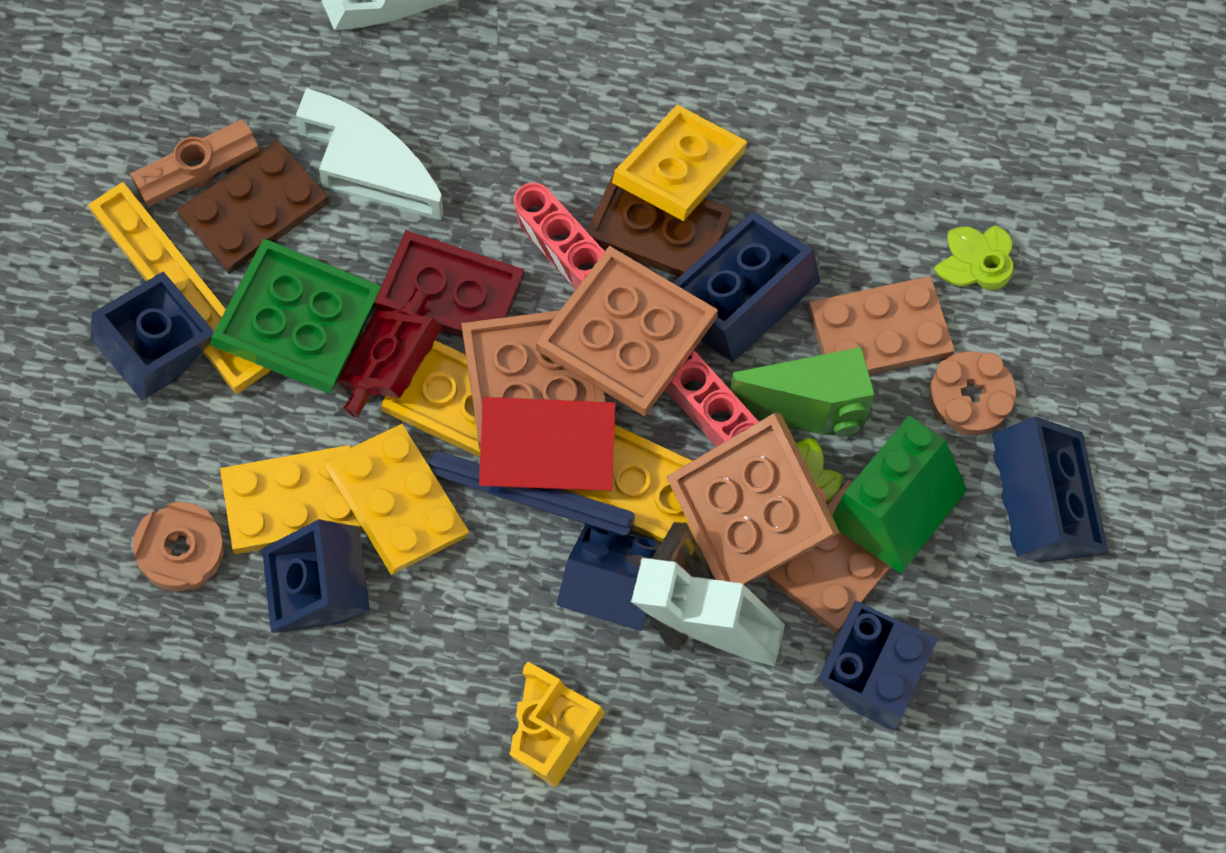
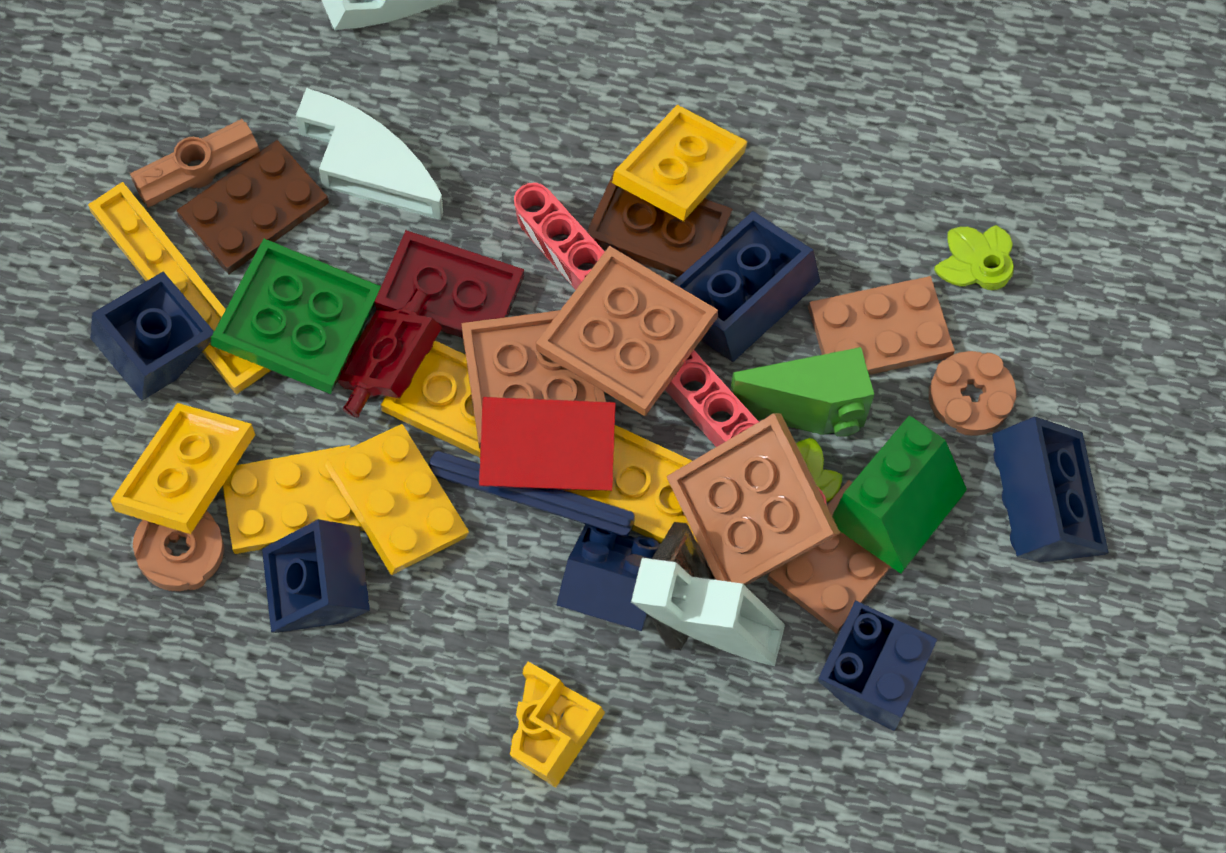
none -> yellow plate [110,403,255,534]

